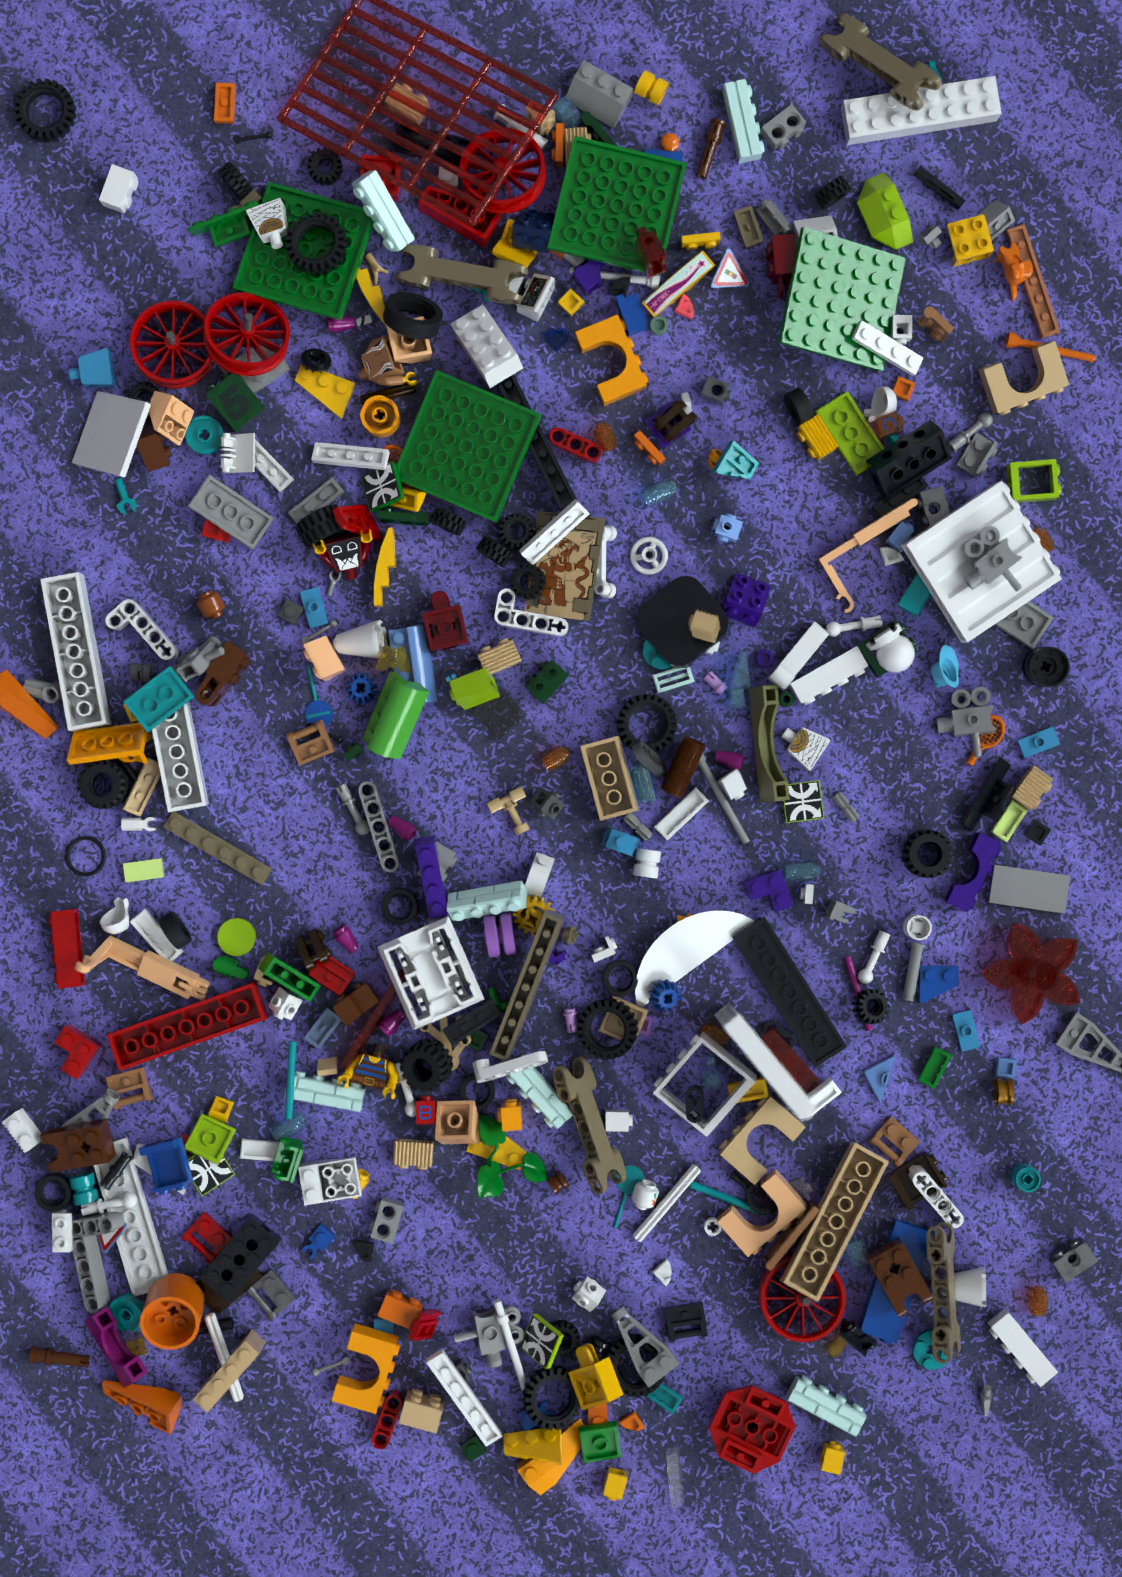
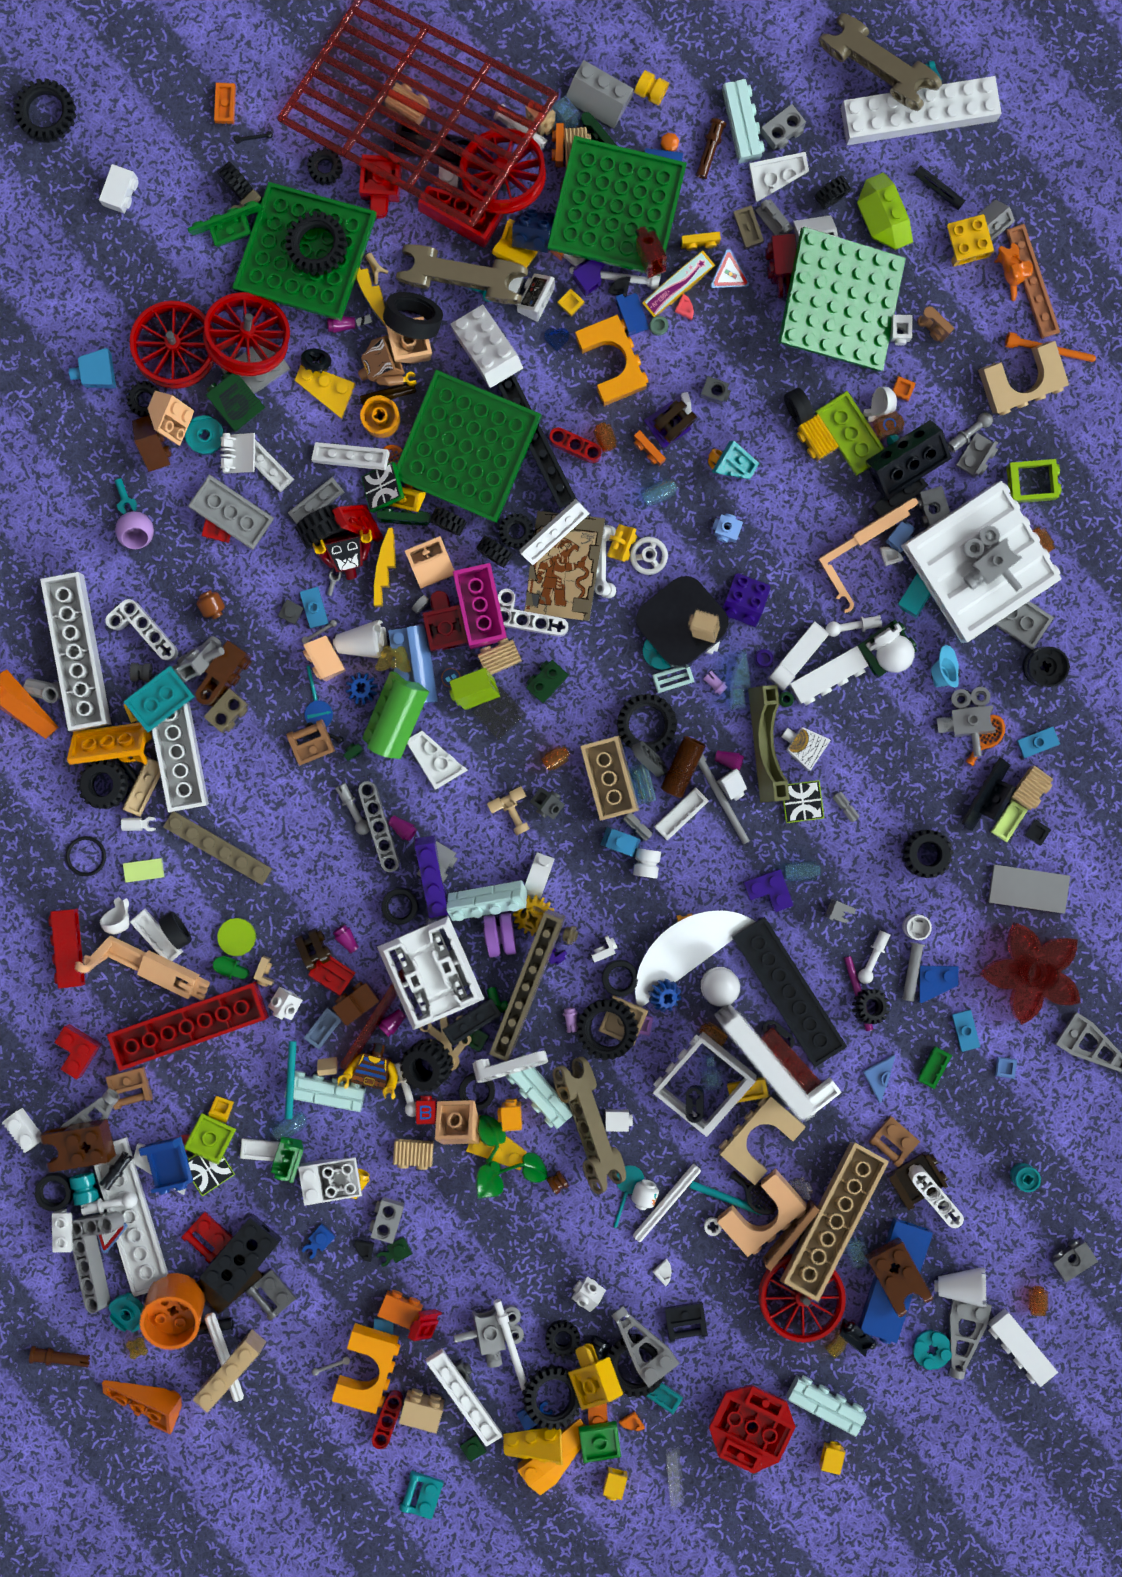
white tile [72,391,151,478] -> none
magenta arch [84,1306,148,1388] -> none
white torso [246,198,288,249] -> none
green brick [258,952,321,1002] -> none
light aqua brick [352,170,415,252] -> none
black tyre [509,563,546,600] -> none
tile [519,1313,564,1369] -> none
white plate [800,884,814,904] -> none
white plate [851,321,923,376] -> none
light grey tile [916,226,942,248] -> none
dark tan piece [926,1221,961,1364] -> none
dark purple arch [944,833,1001,912] -> none
light grey bar [980,1385,992,1416] -> none
pearl gold wheel [993,1078,1014,1105] -> none
none -> lavender helmet [115,511,154,549]
none -> dark tan brick [204,688,249,733]
none -> dark green plate [376,1236,413,1267]
none -> teal plate [399,1471,444,1520]
none -> light nougat slope [405,536,455,589]
none -> white wing [407,731,468,790]
none -> light grey tile [412,595,430,614]
none -> dark pink slope [453,563,507,649]
none -> yellow hips [607,524,637,562]
none -> white tile [701,967,740,1007]
none -> white wing [749,152,809,203]
none -> light grey plate [949,1300,992,1380]

